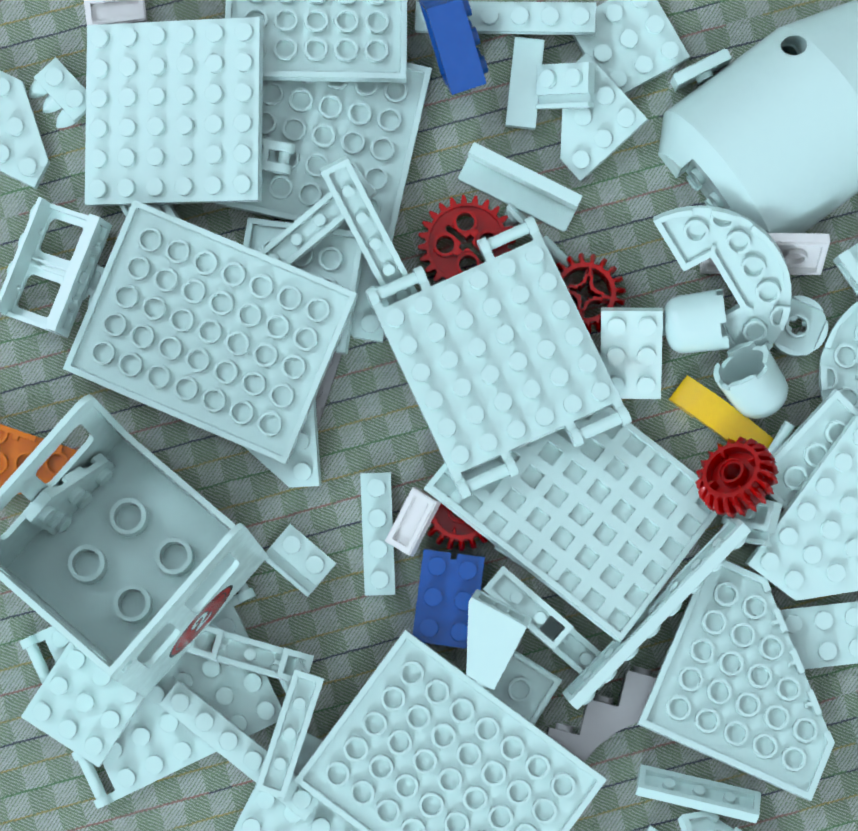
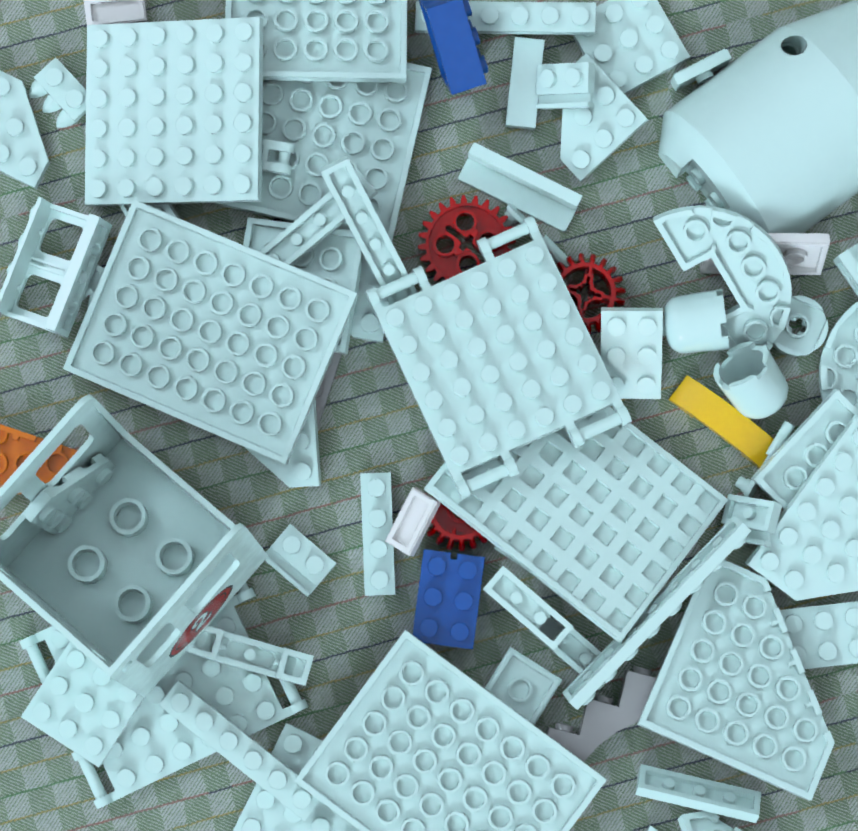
light aqua plate [255,669,324,799] -> none
light aqua slope [466,589,532,690] -> none
red gear [695,436,779,519] -> none

